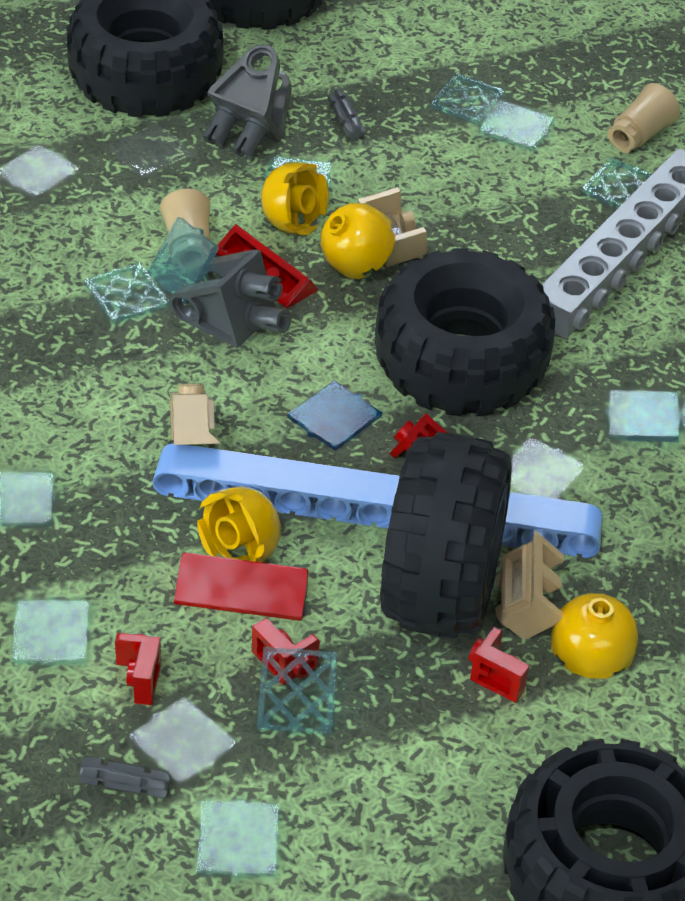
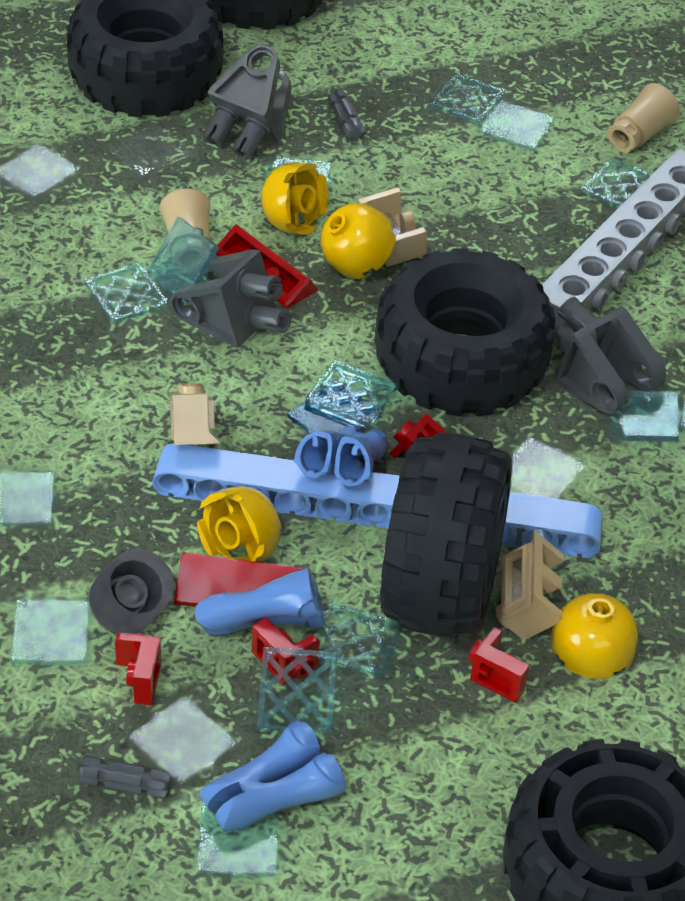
none -> flat silver piece [88,549,174,634]
none -> medium blue piece [195,567,325,637]
none -> medium blue piece [199,720,346,832]
none -> medium blue piece [294,425,388,486]
none -> clear light blue window [305,360,397,429]
none -> clear light blue window [315,602,402,679]
none -> dark grey piece [553,296,666,414]

